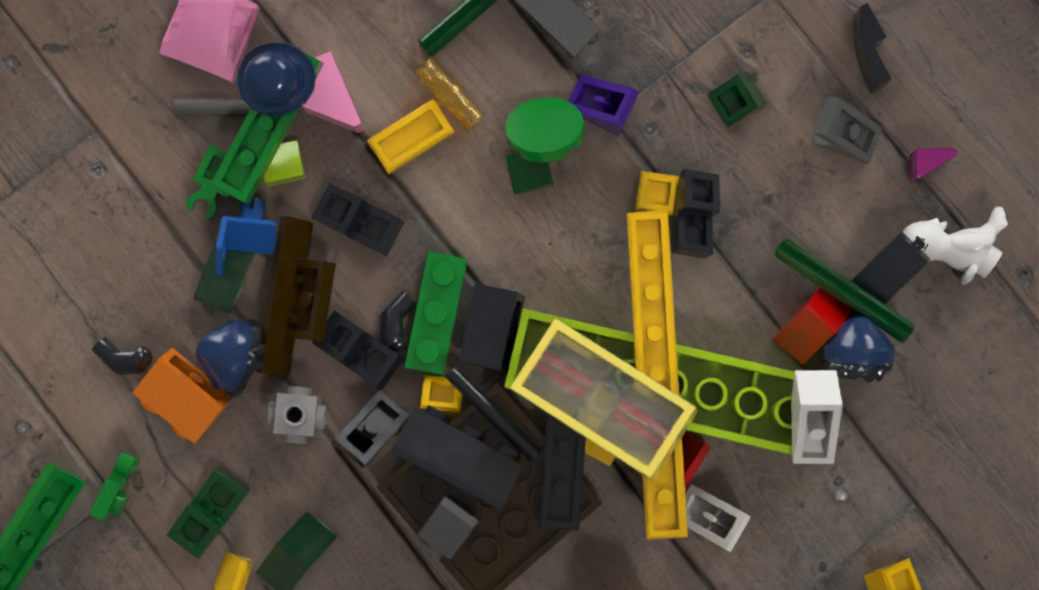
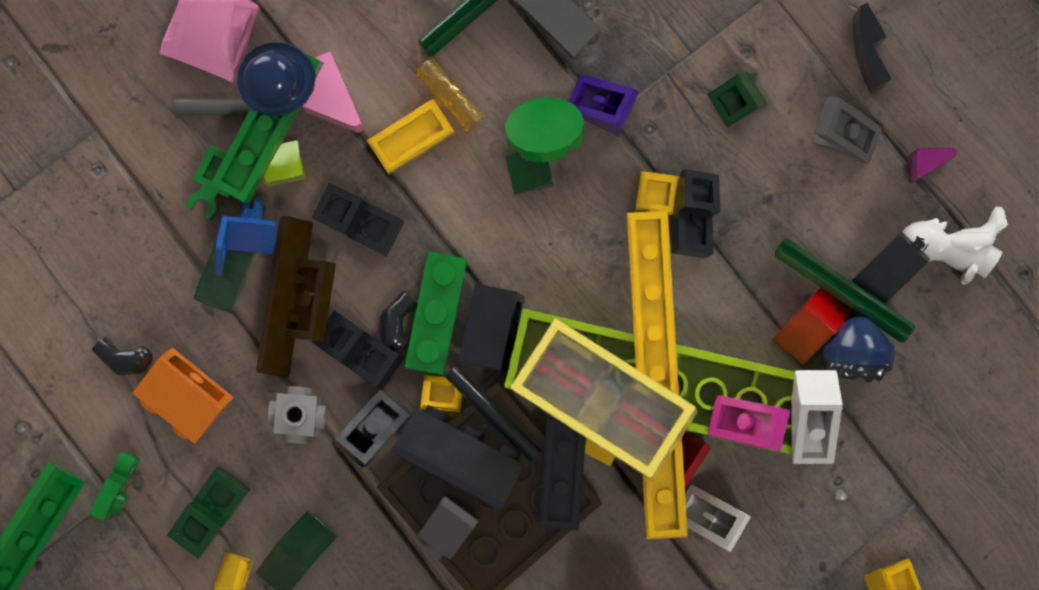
dark blue hair [195,319,266,397] -> none
none -> dark pink slope [708,395,790,451]

